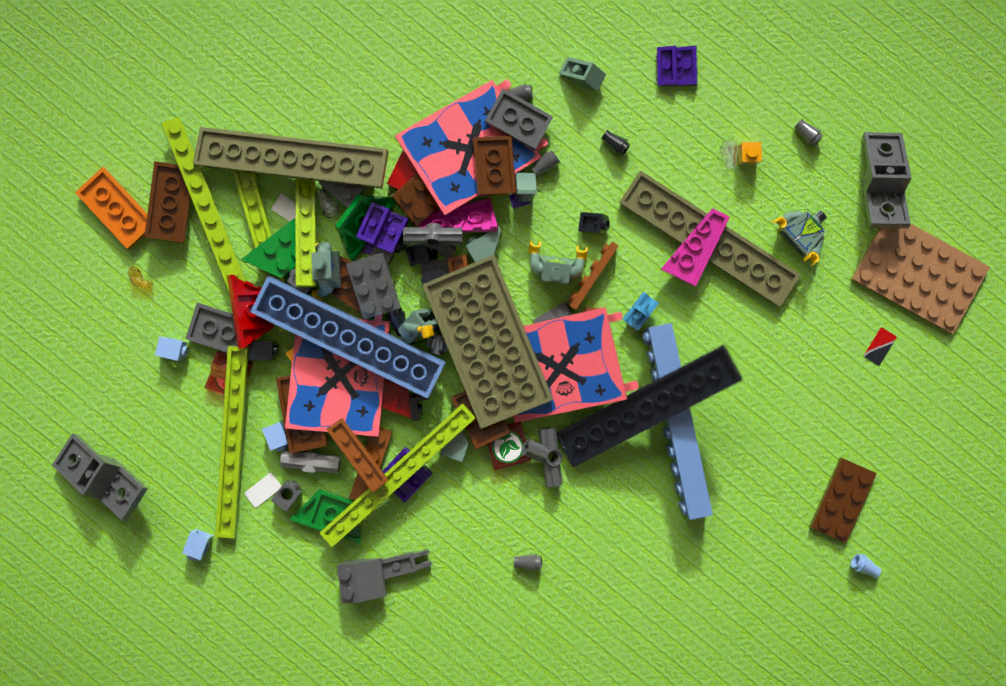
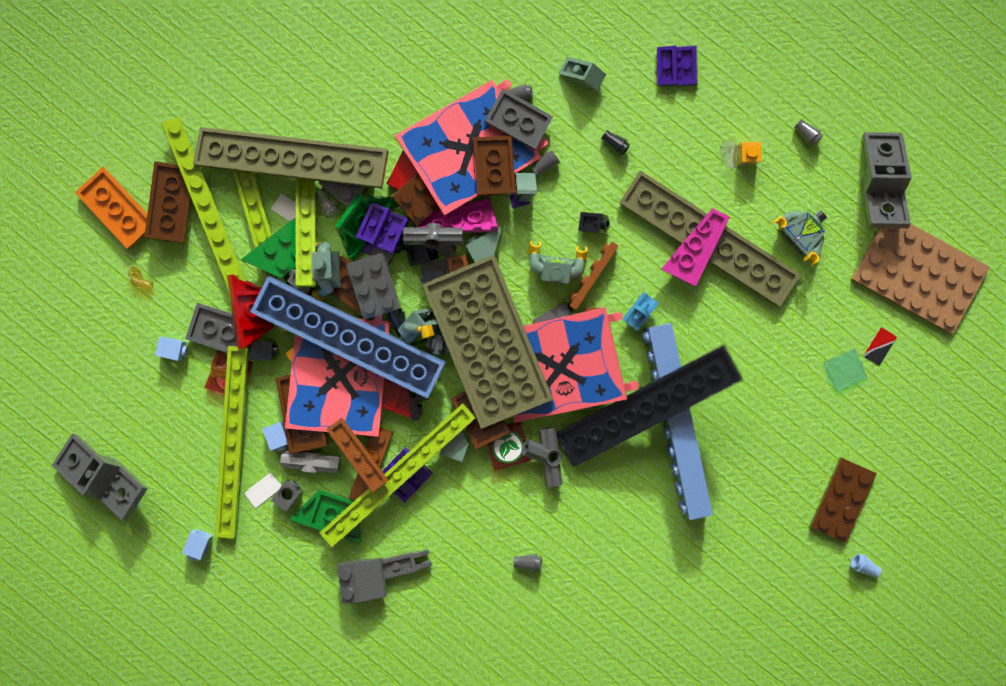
none -> clear light blue piece [823,349,867,391]

